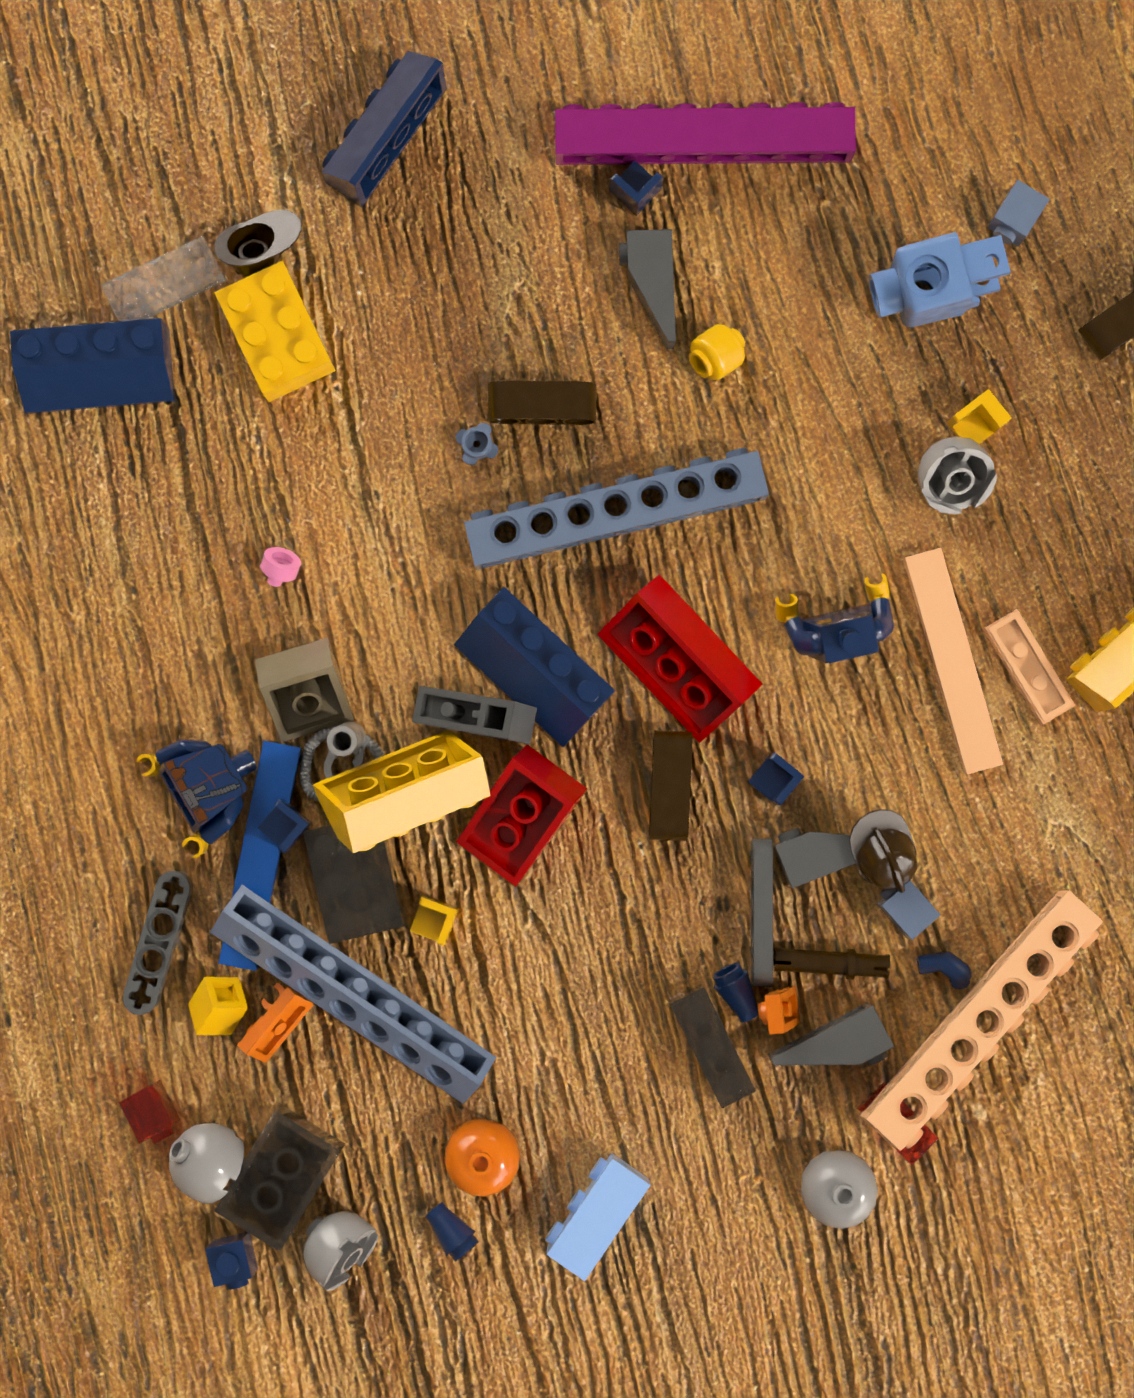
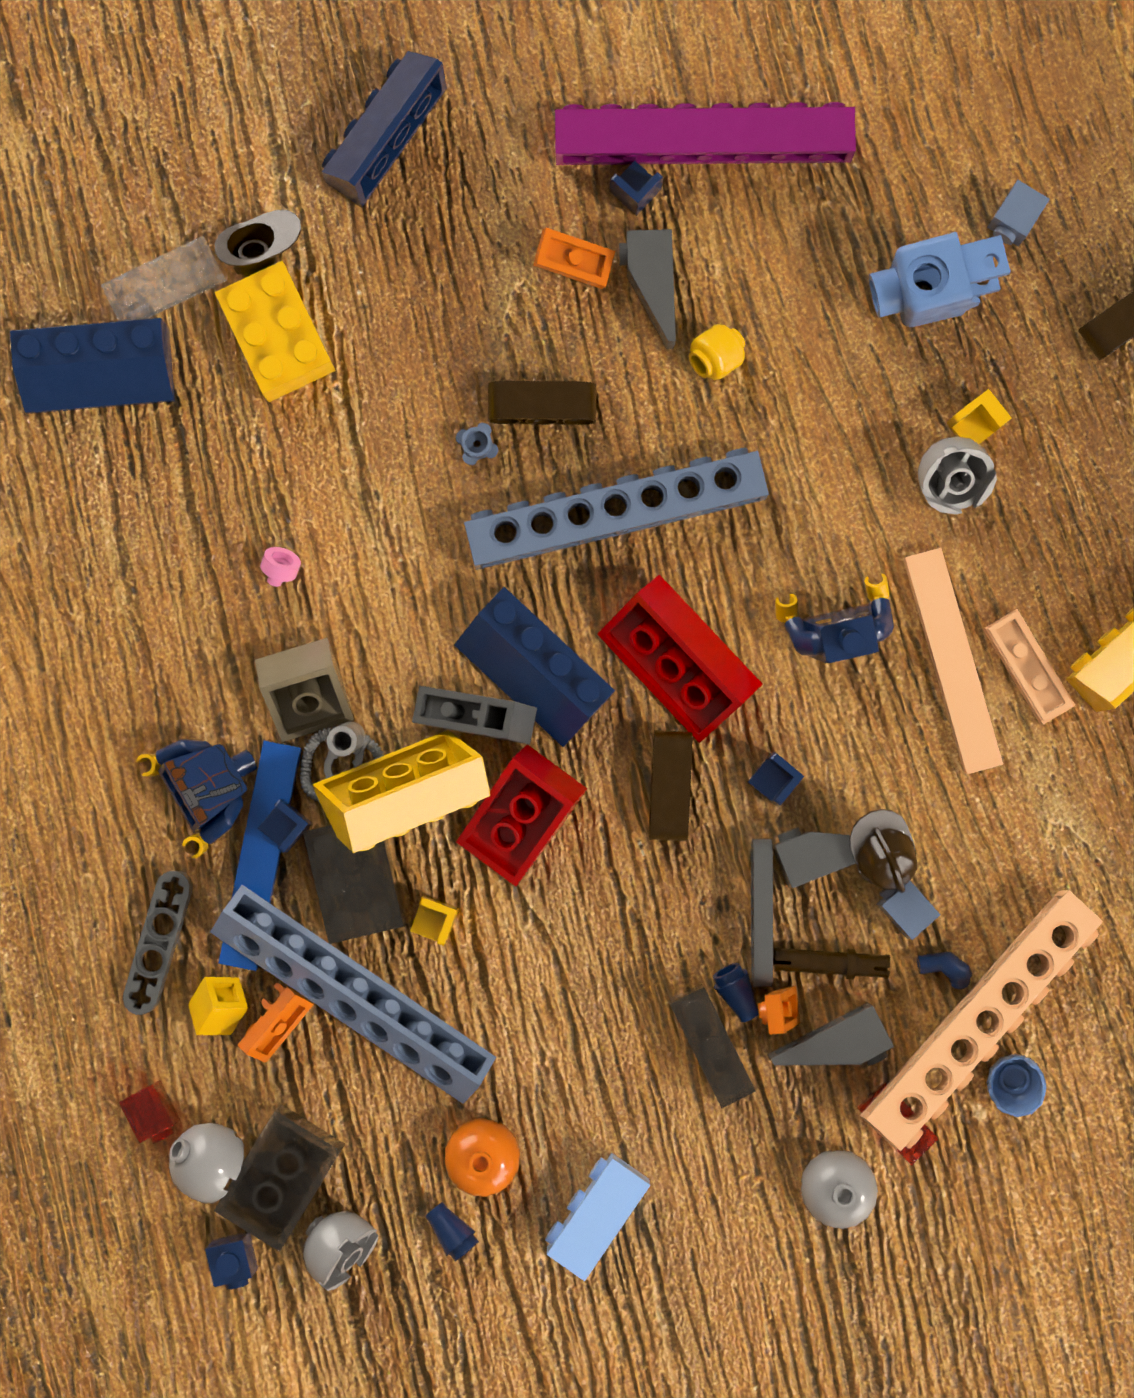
none -> orange plate [533,227,615,289]
none -> medium blue hair [987,1054,1046,1117]

